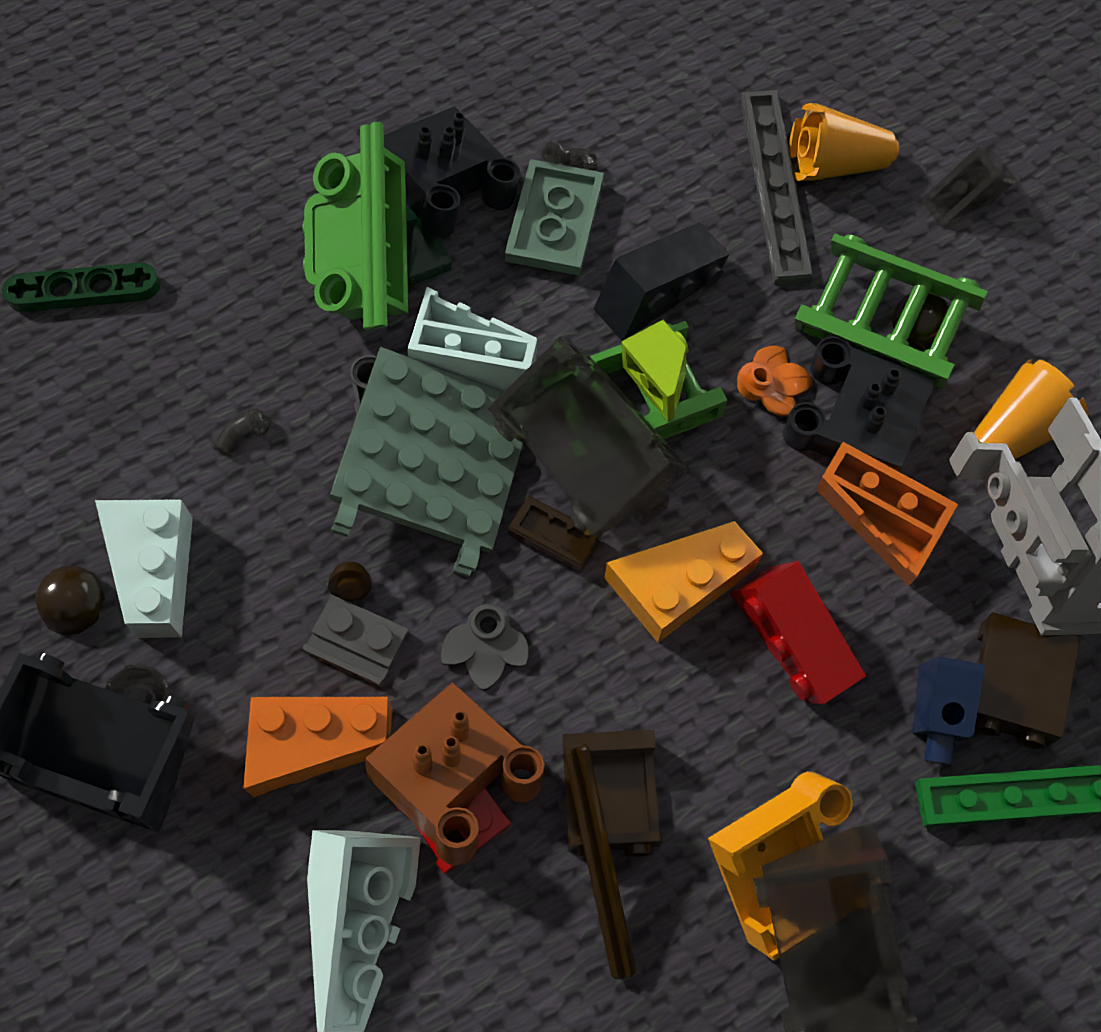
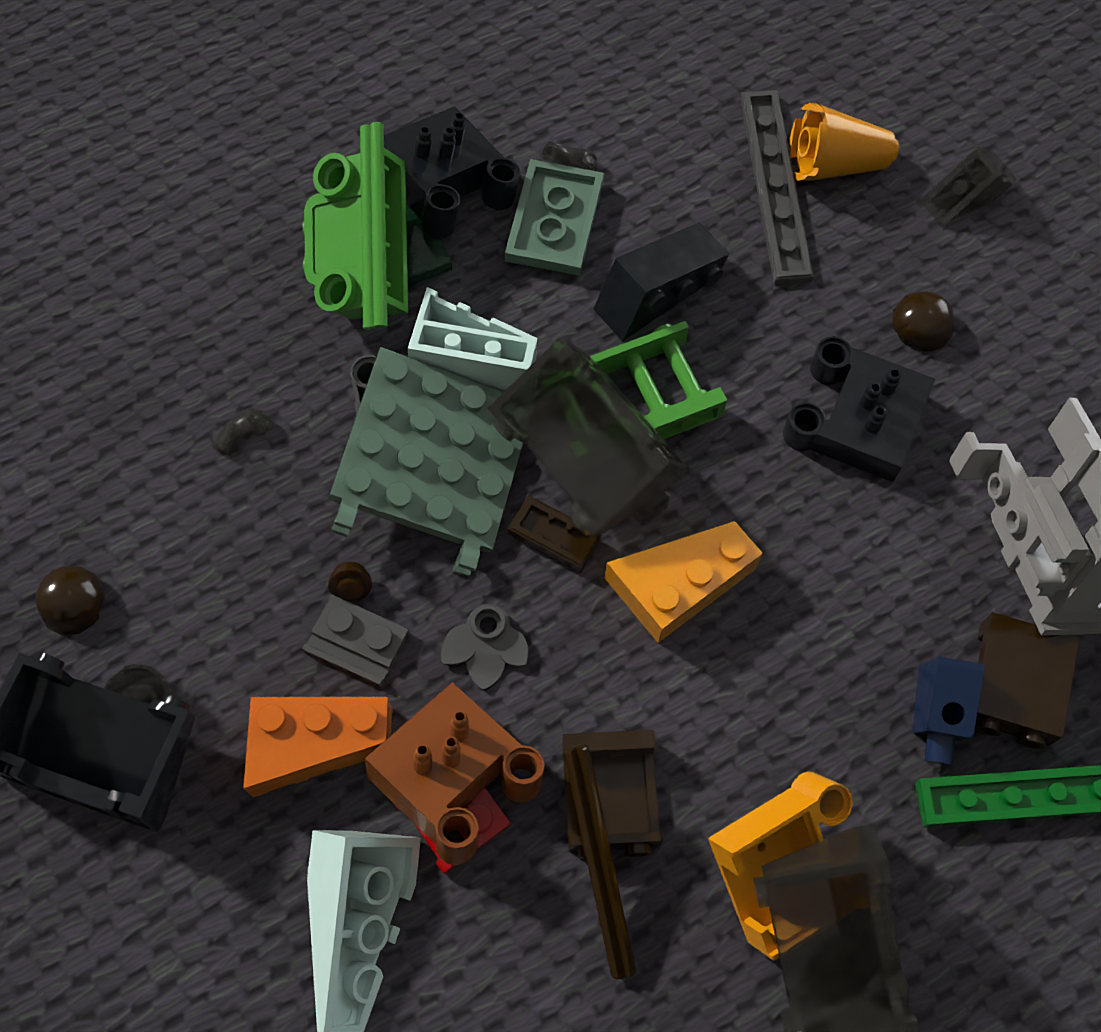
dark green beam [2,263,161,312] -> none
light aqua wedge [95,500,193,638] -> none
lime slope [621,320,688,422] -> none
red wedge [729,561,866,704] -> none
orange plate [737,346,813,417] -> none
bright green fence [795,234,988,390] -> none
orange wedge [817,442,958,586] -> none
light orange cone [974,359,1089,459] -> none

